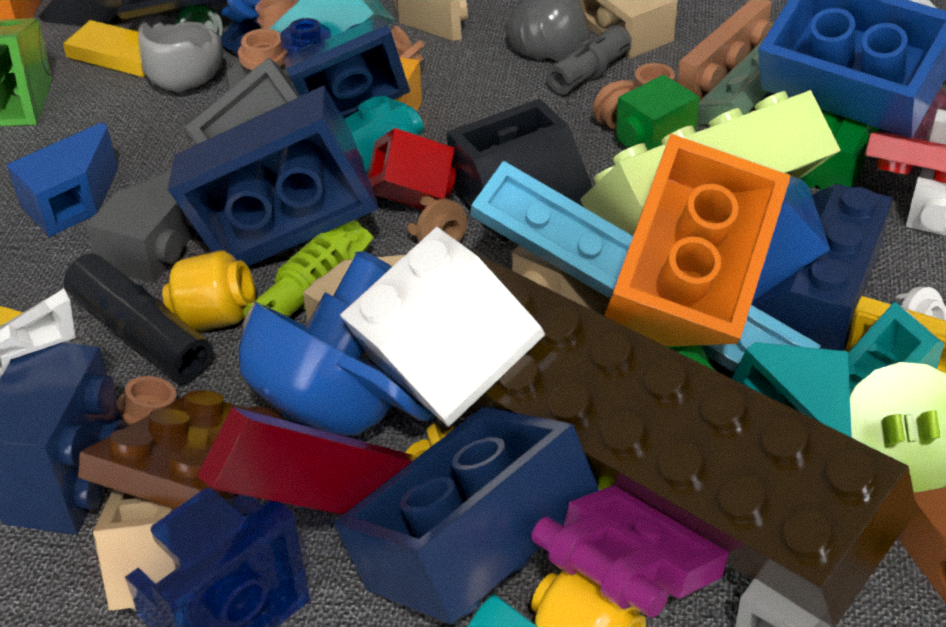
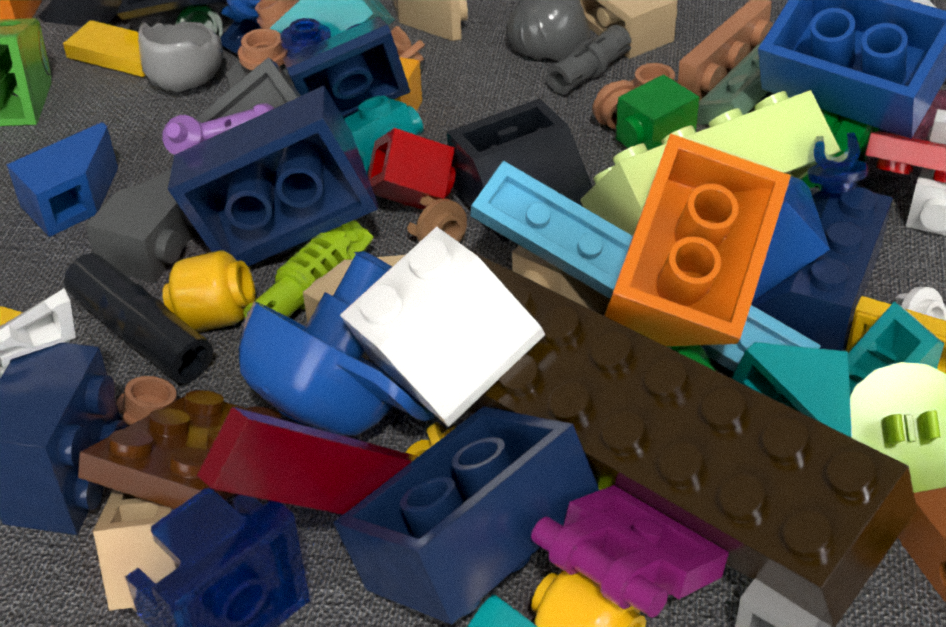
none -> medium lavender piece [162,103,274,155]
none -> clear blue plate [808,132,868,193]

